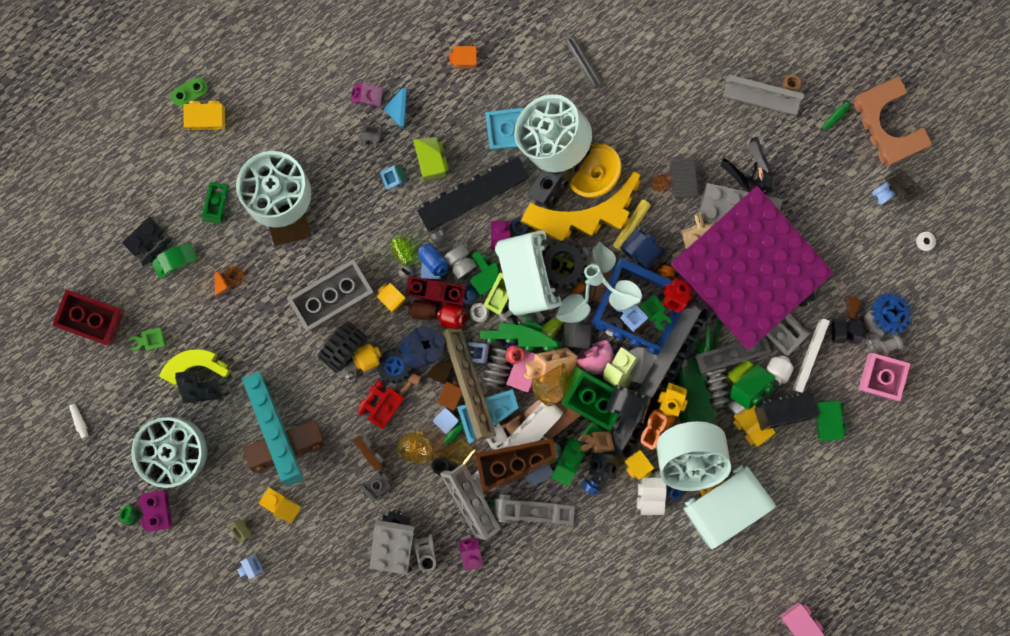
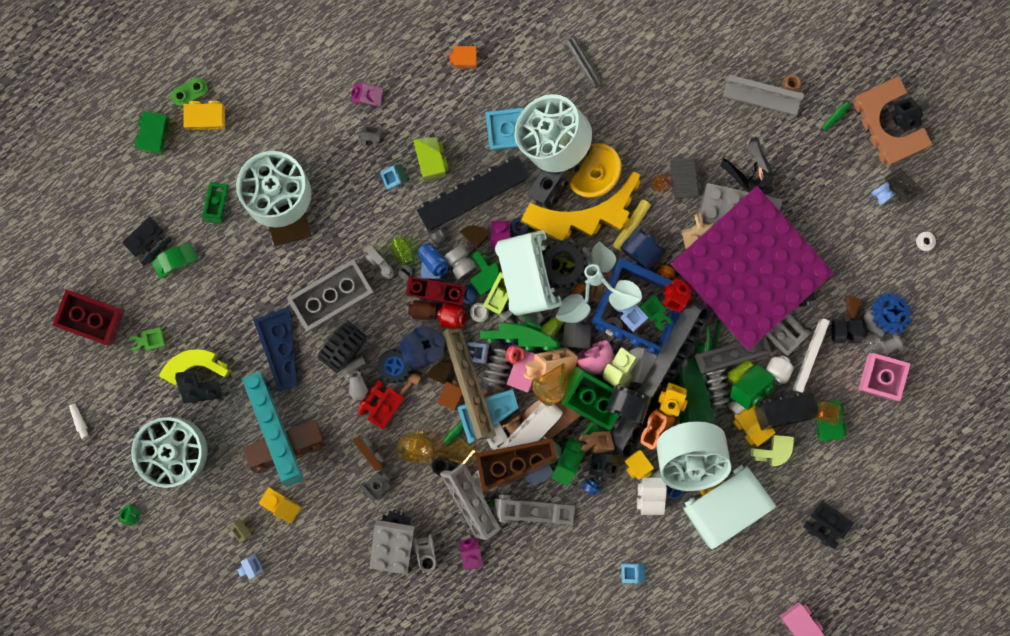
magenta brick [139,489,173,532] -> none
orange slope [215,272,230,296] -> none
clear orange plate [224,266,243,286] -> none
yellow head [352,343,382,371] -> none
yellow slope [377,283,407,313] -> none
dark azure slope [384,88,407,129] -> none
light blue slope [433,407,459,434] -> none
none -> green brick [135,111,170,155]
none -> dark blue wing [253,307,298,392]
none -> light grey cone [349,371,368,400]
none -> light grey plate [366,246,394,279]
none -> dark brown brick [460,226,490,249]
none -> dark azure slope [621,563,645,584]
none -> yellowish green brick [751,435,794,466]
none -> black plate [803,500,854,550]
none -> clear orange plate [816,401,841,425]
none -> black brick [893,97,923,132]

